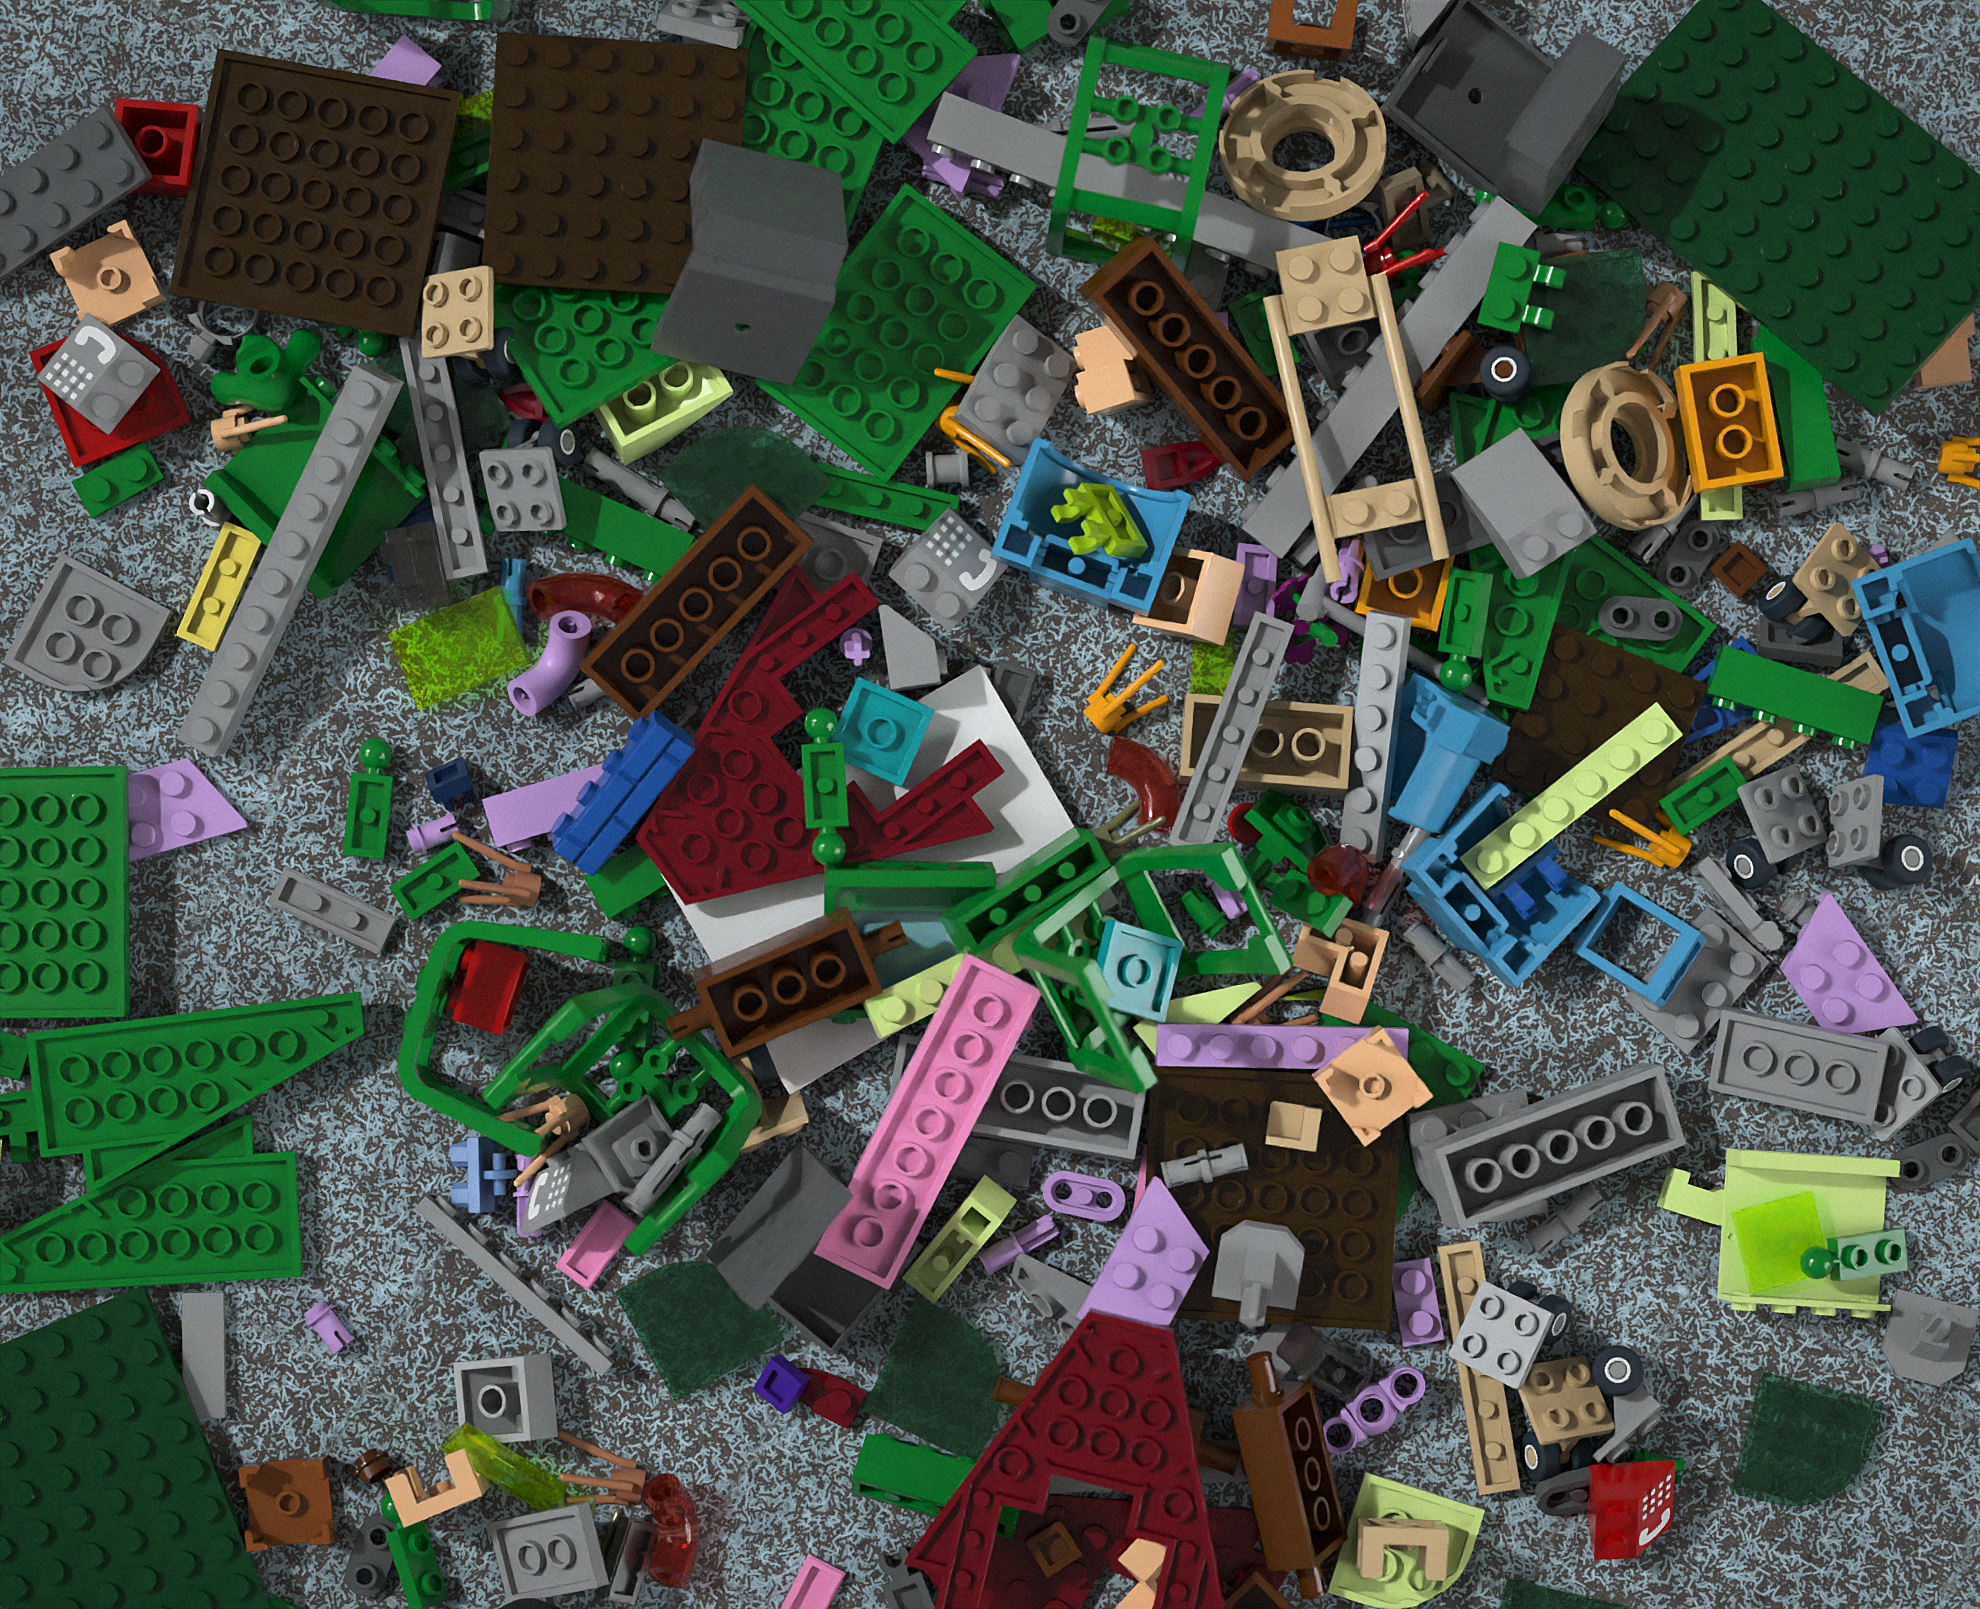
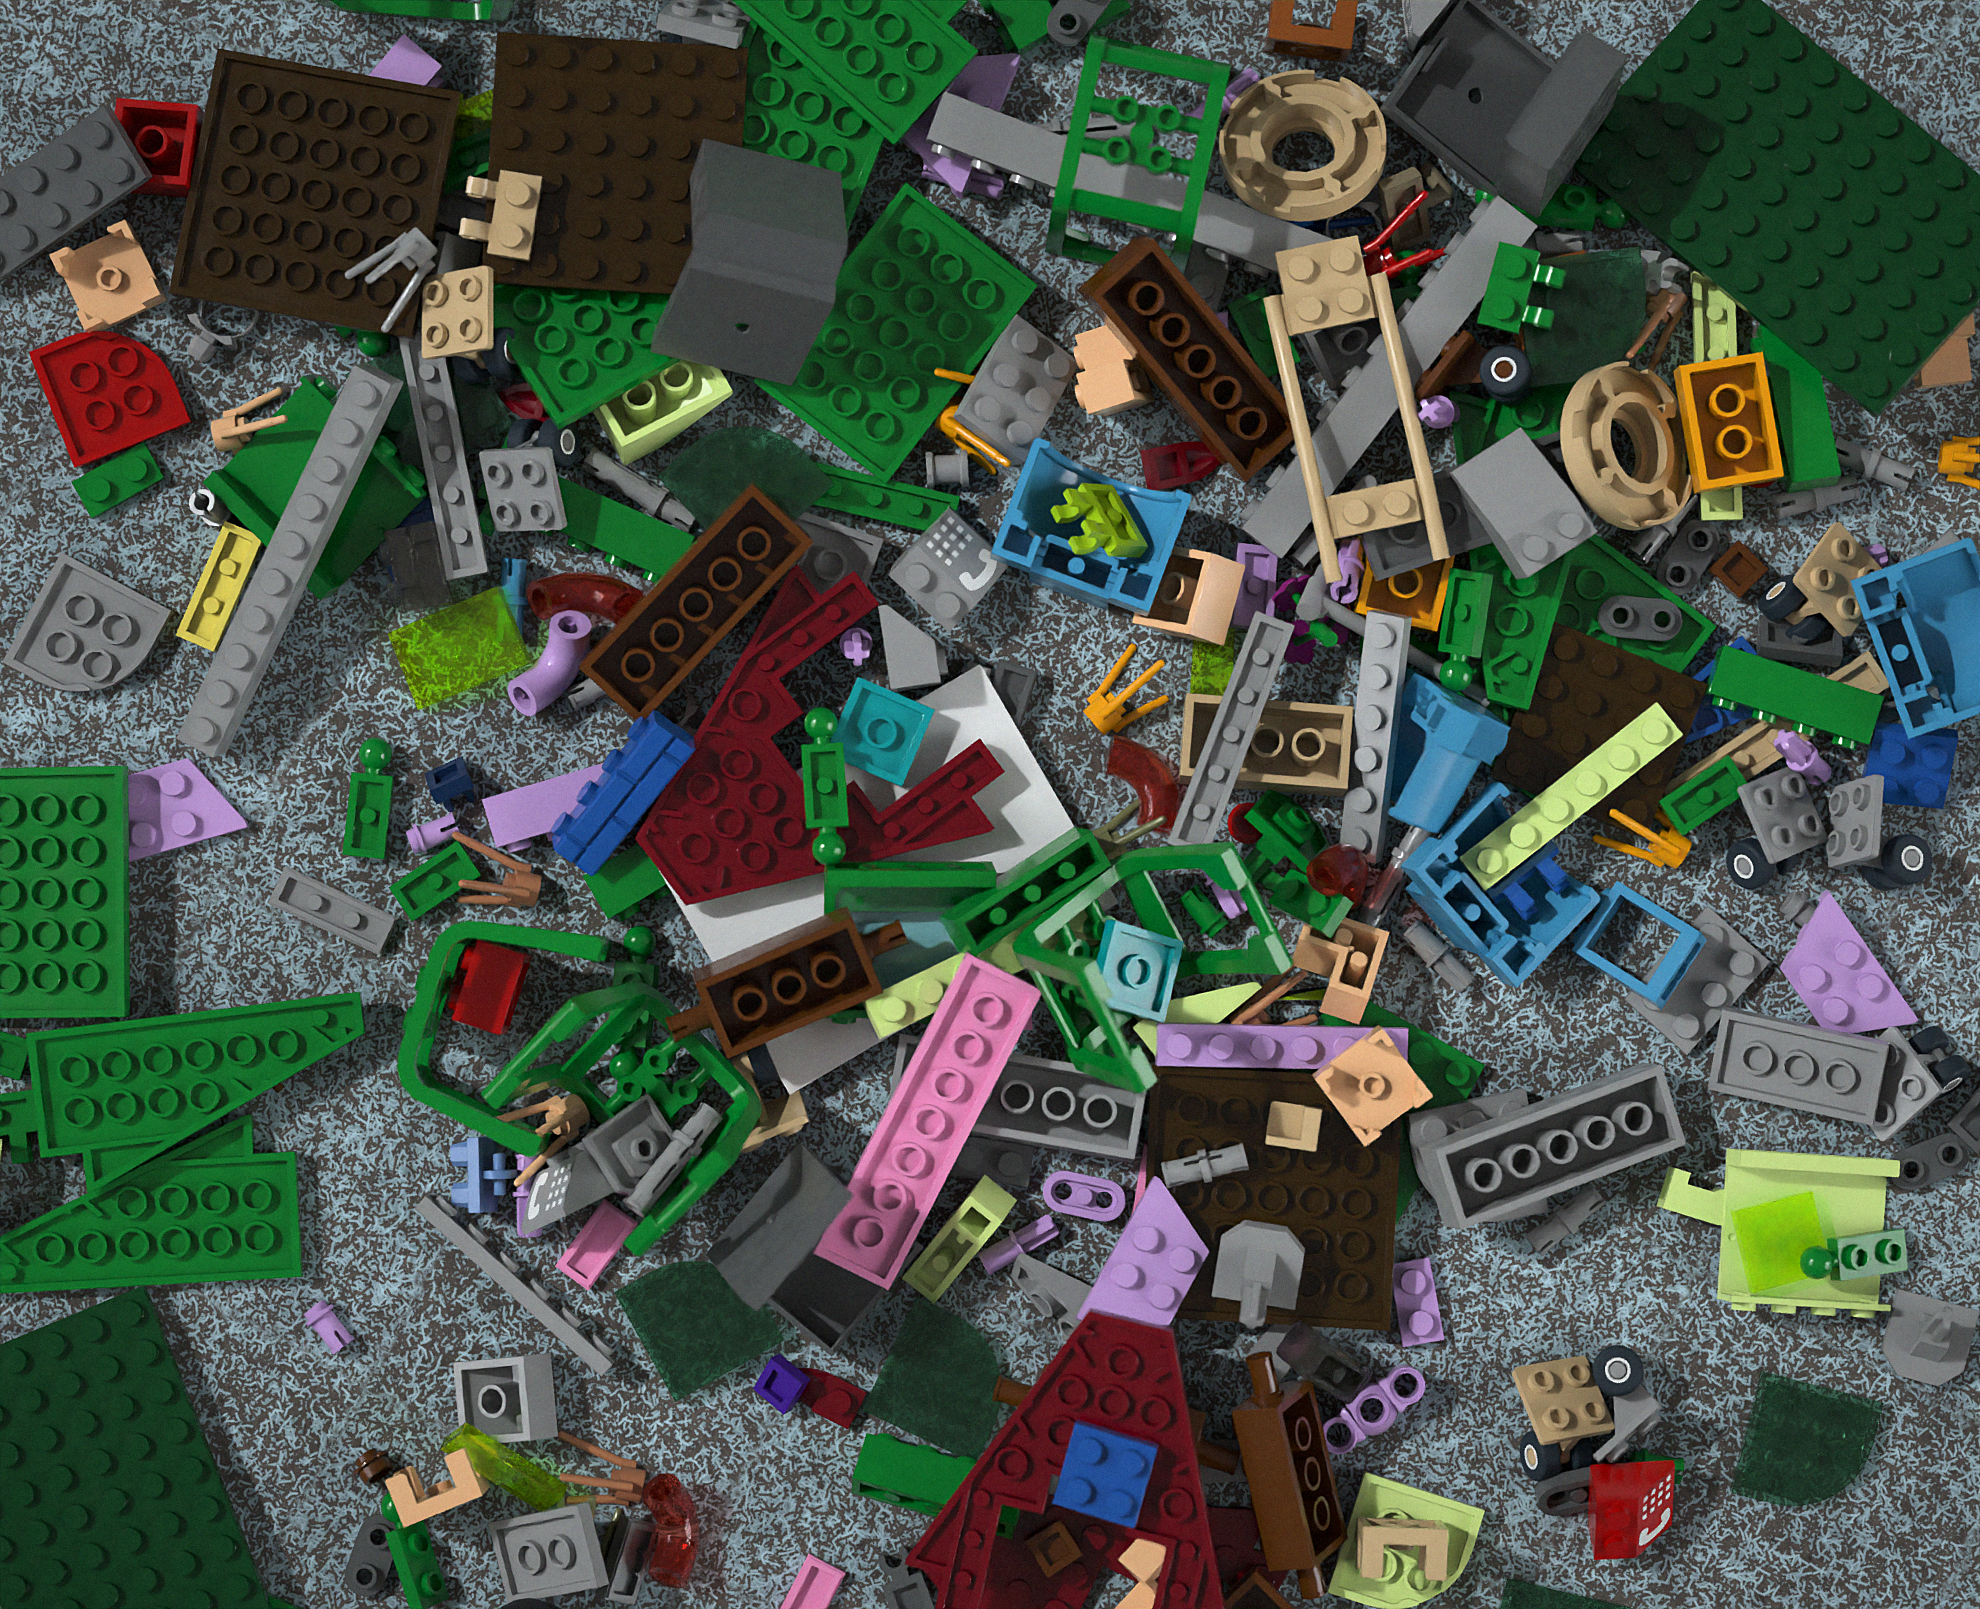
light grey slope [36,312,161,435] -> none
light grey tile [182,1292,227,1418] -> none
green head [210,327,321,412] -> none
dark orange panel [239,1455,336,1552] -> none
clear neon green tile [1092,216,1136,249] -> none
tan plate [1437,1239,1521,1495] -> none
light grey plate [1449,1280,1572,1390] -> none
light grey hinge [1689,856,1784,953] -> none
none -> light grey plant [345,227,438,333]
none -> tan plate [459,170,543,262]
none -> blue plate [1053,1420,1159,1528]
none -> lavender axle [1418,395,1460,429]
none -> light grey plate [1617,247,1689,296]
none -> lavender axle [1773,729,1831,786]

